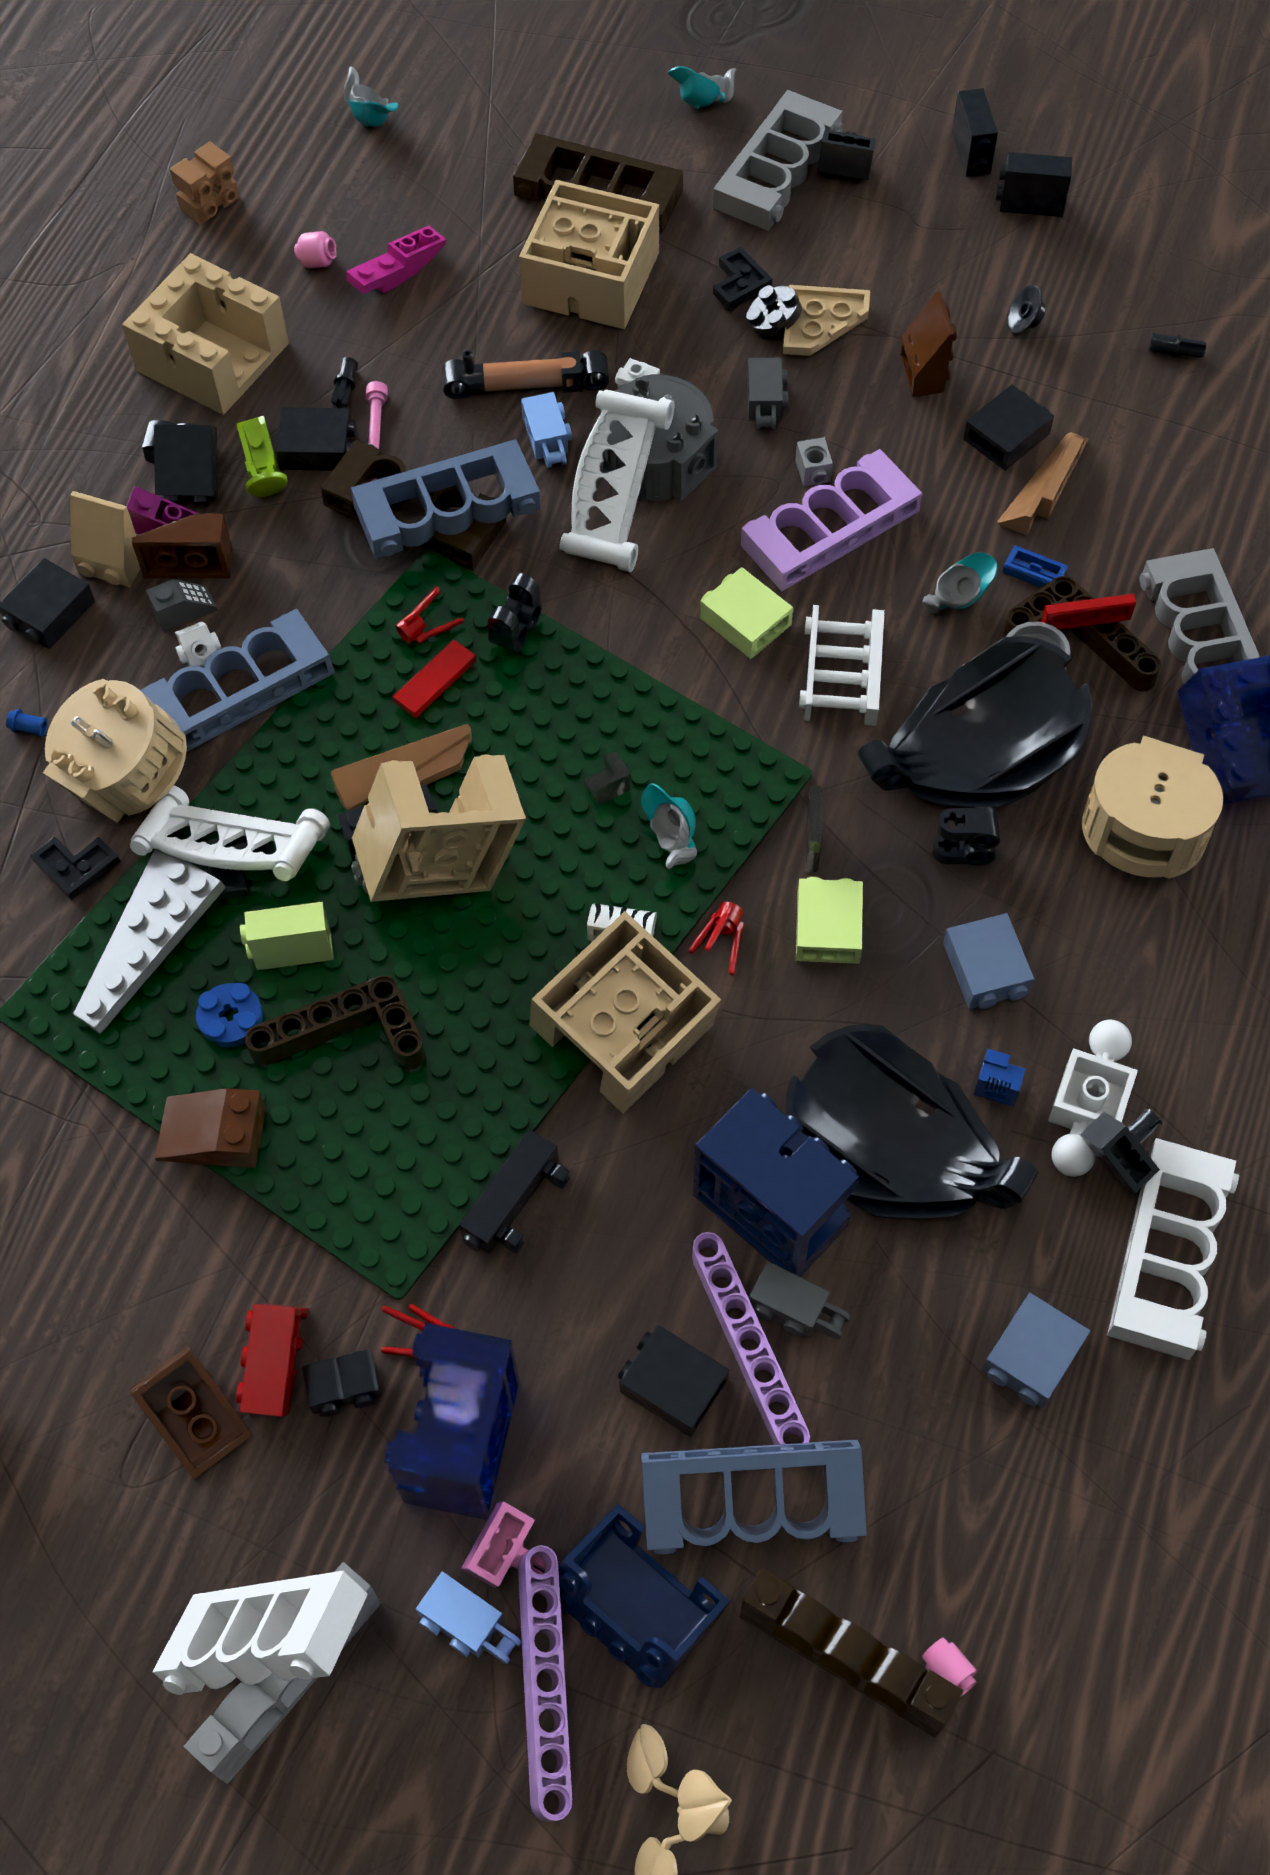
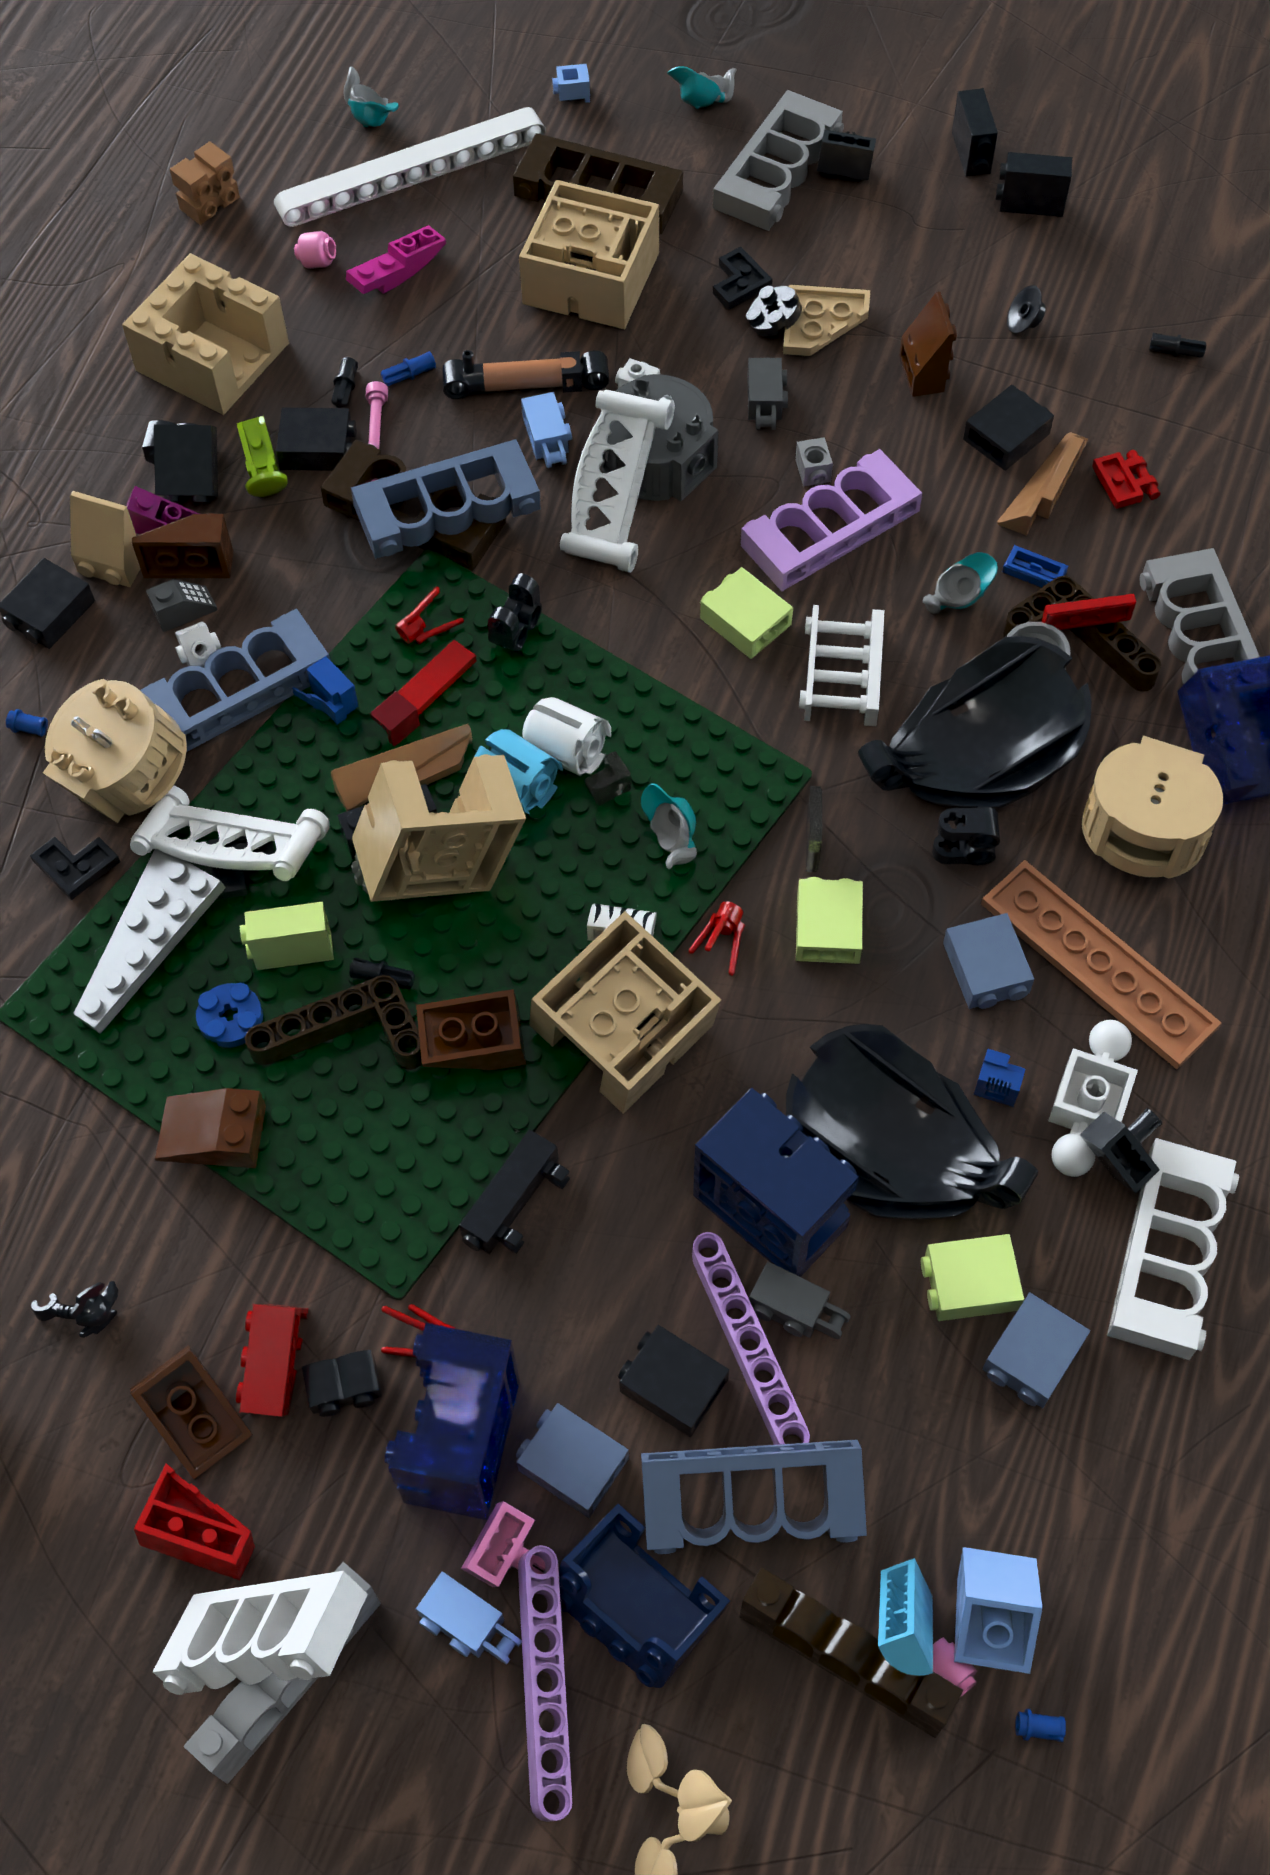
none -> black piece [31,1281,119,1338]
none -> red wedge [134,1464,255,1581]
none -> white beam [274,107,546,227]
none -> blue piece [292,656,359,725]
none -> black axle [349,957,415,989]
none -> dark red panel [371,691,420,746]
none -> blue axle [381,351,436,386]
none -> reddish brown slope [416,989,526,1070]
none -> medium azure cylinder [474,729,563,814]
none -> sand blue brick [516,1403,629,1518]
none -> white cylinder [522,697,611,776]
none -> light blue brick [552,64,590,103]
none -> medium azure brick [878,1558,933,1676]
none -> yellowish green brick [921,1234,1024,1321]
none -> light blue slope [954,1547,1042,1674]
none -> nougat plate [981,860,1222,1069]
none -> blue pin [1015,1709,1066,1742]
none -> red plate [1092,450,1161,509]

